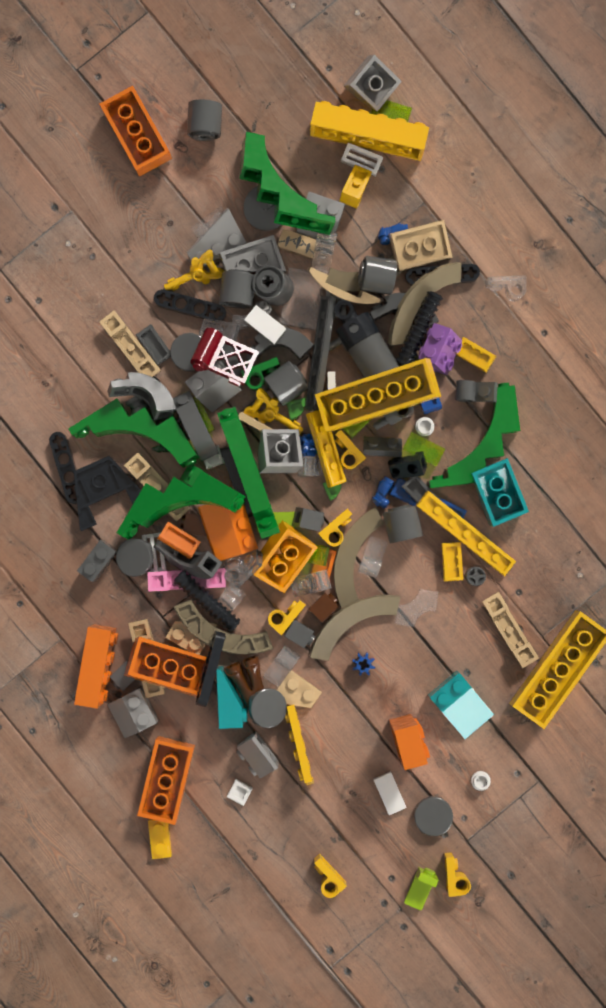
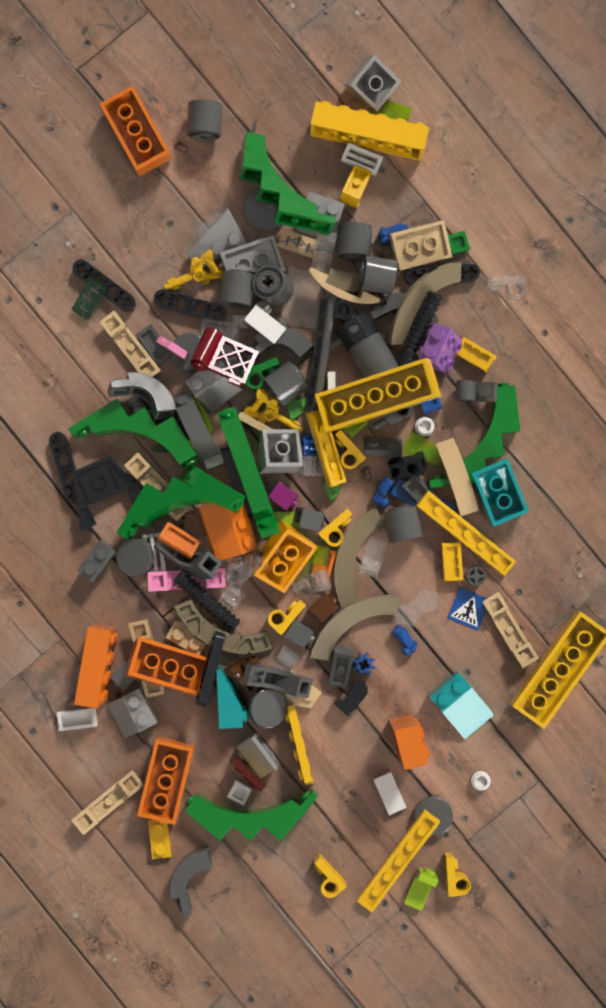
none -> white tile [57,707,98,731]
none -> clear green tile [71,277,107,320]
none -> tan slope [71,770,144,835]
none -> black beam [73,260,136,312]
none -> bright pink tile [156,336,189,361]
none -> dark grey arch [170,846,213,917]
none -> green arch [185,788,318,841]
none -> clear red tile [230,758,266,791]
none -> dark grey arch [242,664,313,698]
none -> magenta brick [268,482,299,511]
none -> dark grey plate [328,645,354,689]
none -> black leg [333,681,368,717]
none -> dark grey piece [337,222,372,262]
none -> yellow tile [356,809,440,913]
none -> blue arm [391,624,417,656]
none -> tan slope [435,438,479,516]
none -> blue sticker [447,587,487,630]
none -> green tile [448,231,470,255]

